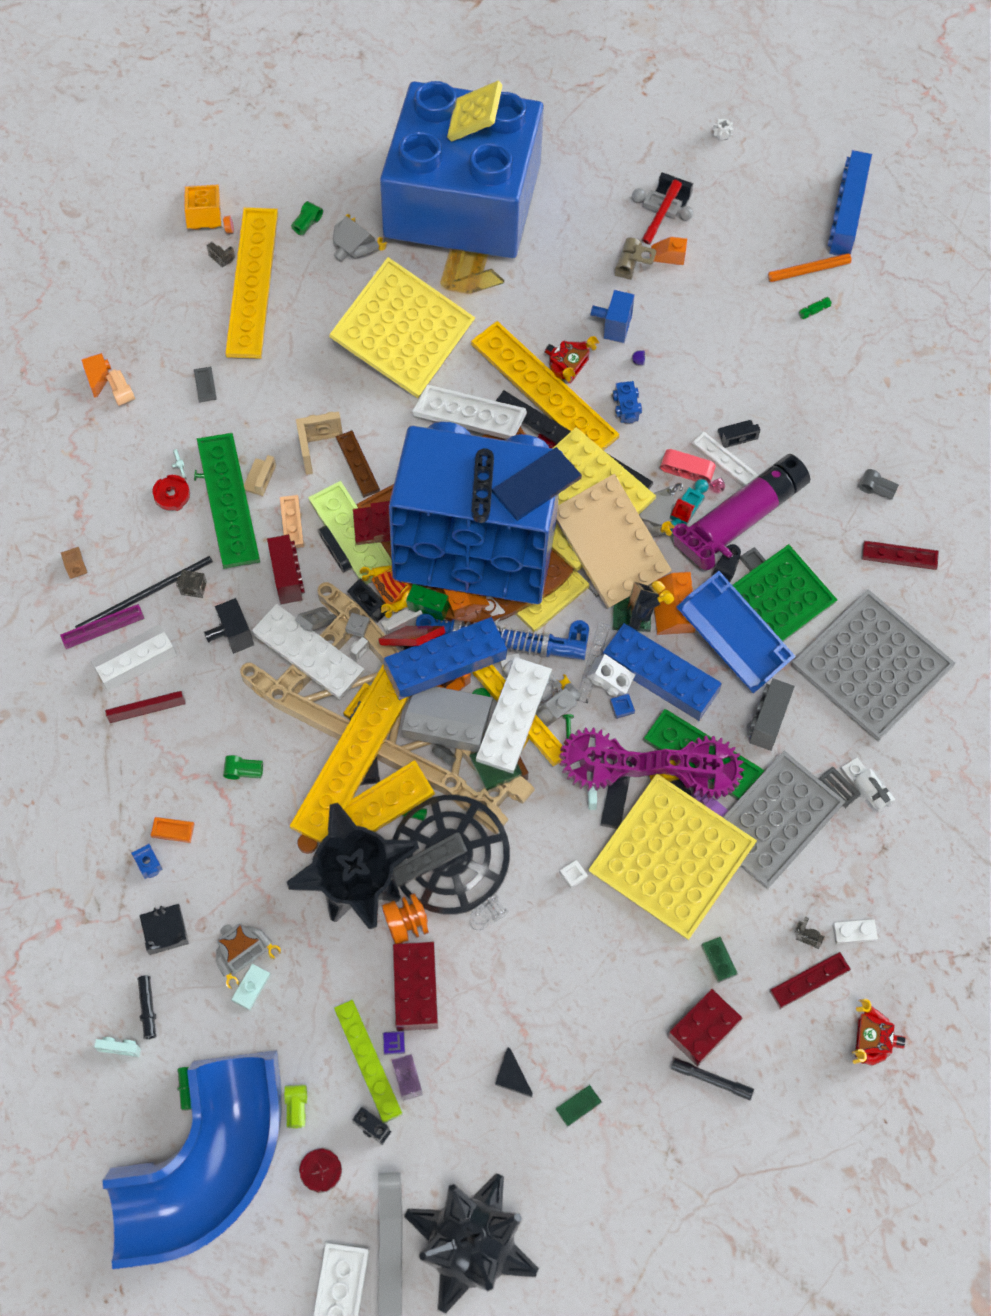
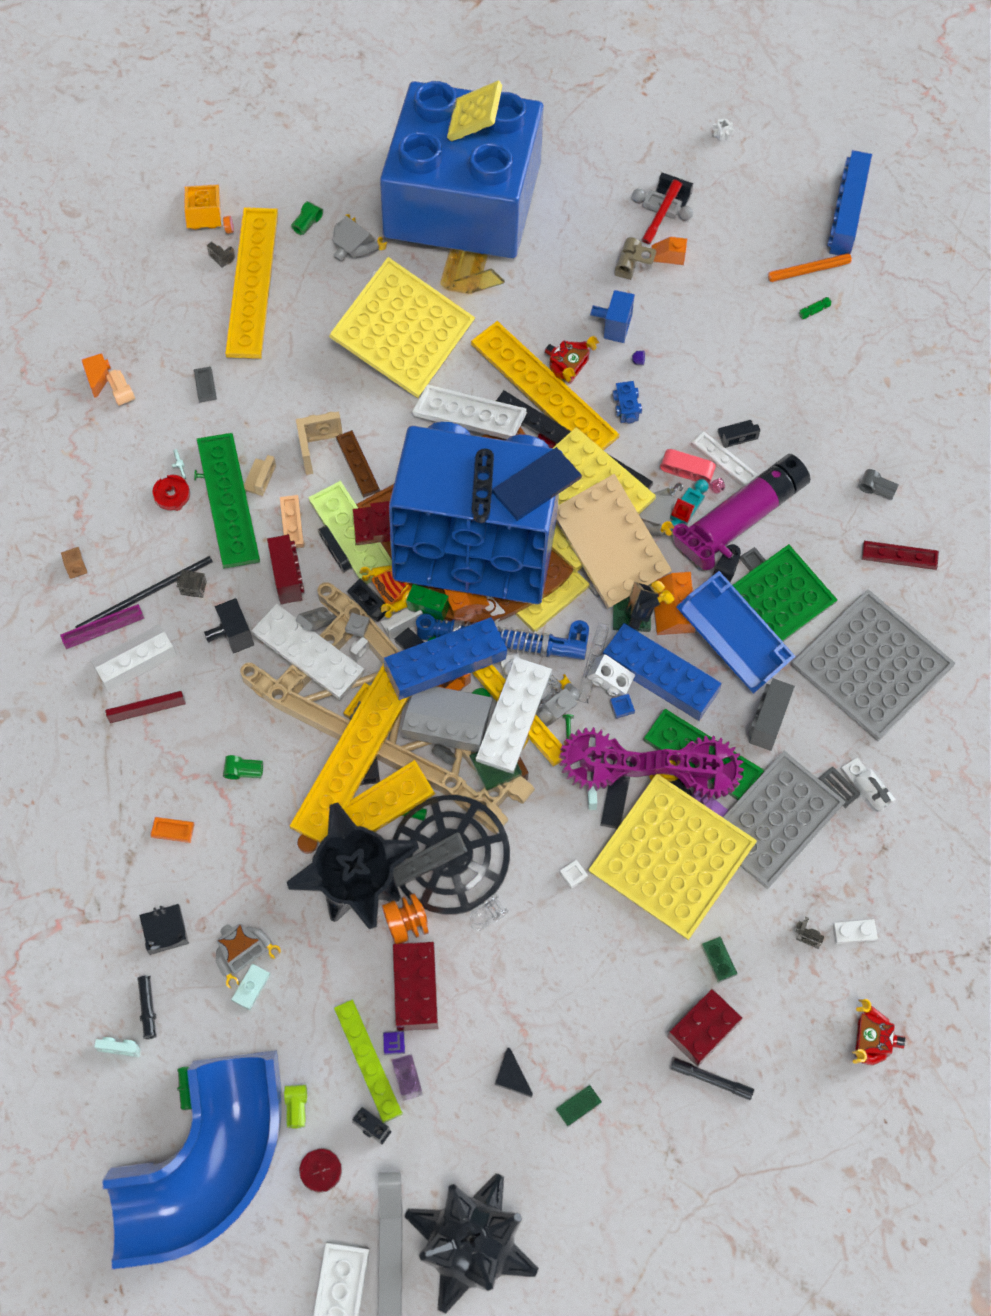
blue brick [131,844,163,879] -> none
red tile [378,626,445,646] -> none
dark red tile [769,952,851,1009] -> none

